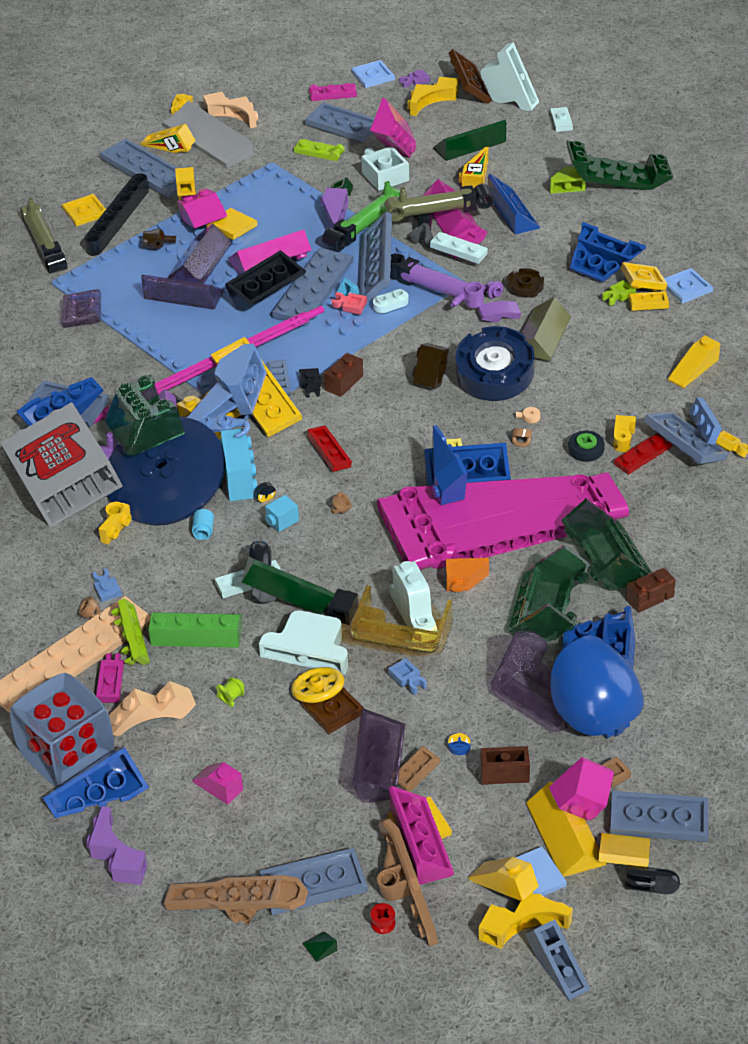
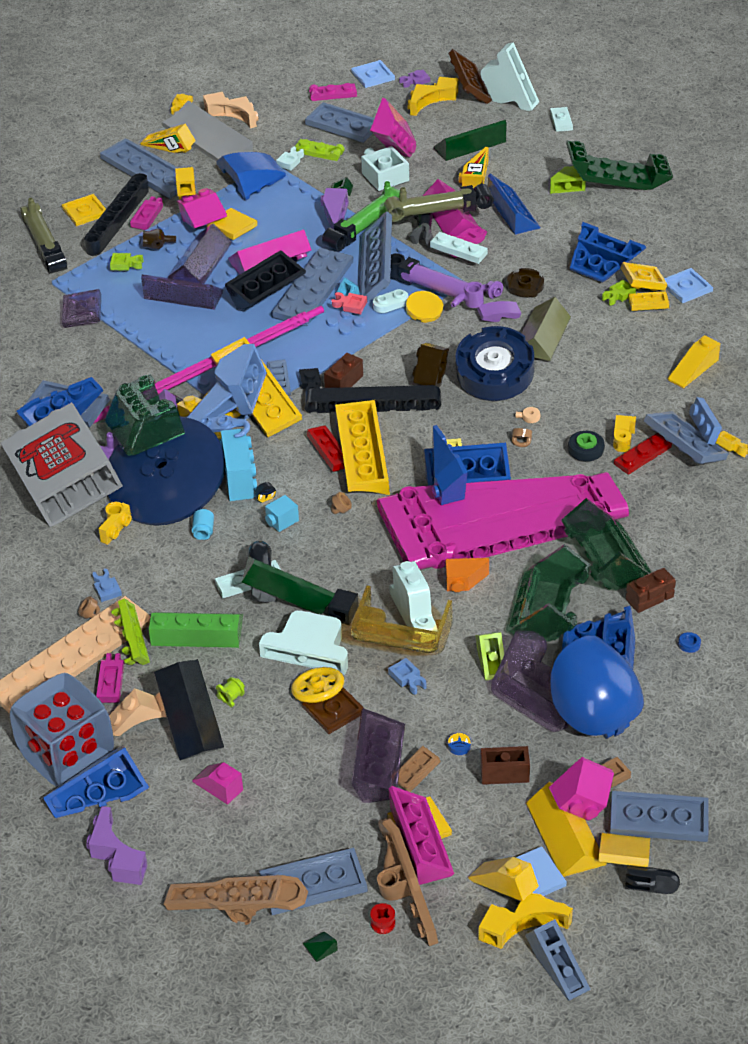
none -> lime plate [110,253,144,271]
none -> dark pink hinge [130,196,163,230]
none -> black slope [153,659,224,761]
none -> blue wedge [216,152,286,200]
none -> light aqua plate [276,146,304,171]
none -> black beam [305,385,442,414]
none -> yellow arch [335,400,390,495]
none -> yellow tile [405,291,443,323]
none -> lime slope [475,632,508,680]
none -> blue tile [678,632,701,653]

